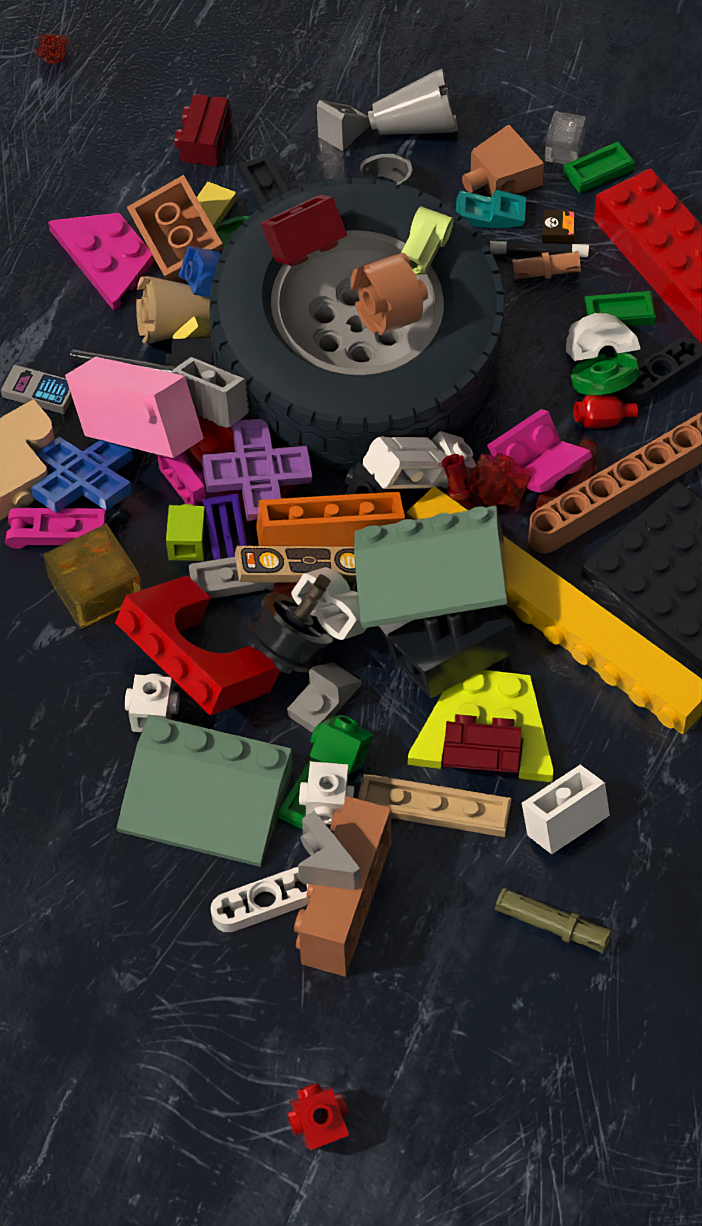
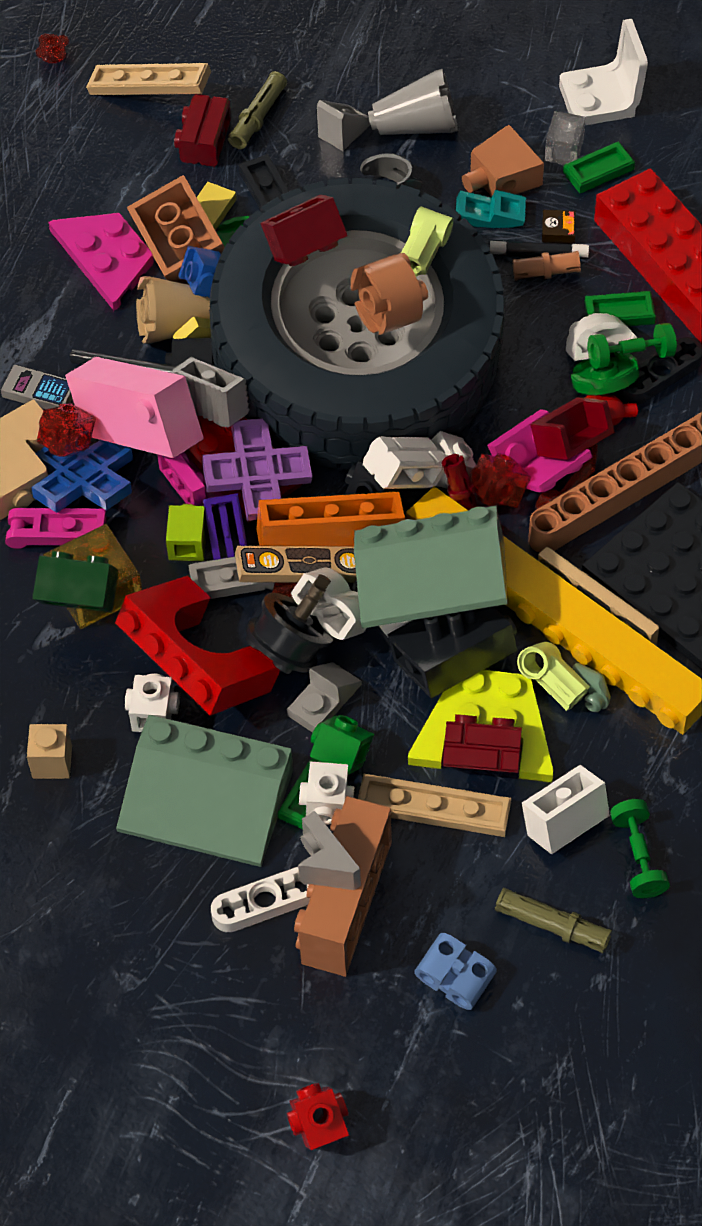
none -> tan brick [27,724,72,779]
none -> dark green brick [32,551,119,613]
none -> clear red brick [36,403,96,457]
none -> tan tile [86,63,211,95]
none -> olive pin [228,71,287,149]
none -> medium blue piece [414,933,497,1010]
none -> yellowish green piece [517,642,590,711]
none -> dark red panel [530,397,615,460]
none -> tan tile [538,547,659,646]
none -> white piece [559,19,648,127]
none -> sand green arm [572,663,611,712]
none -> green wheel [587,323,677,369]
none -> green wheel [610,799,670,898]

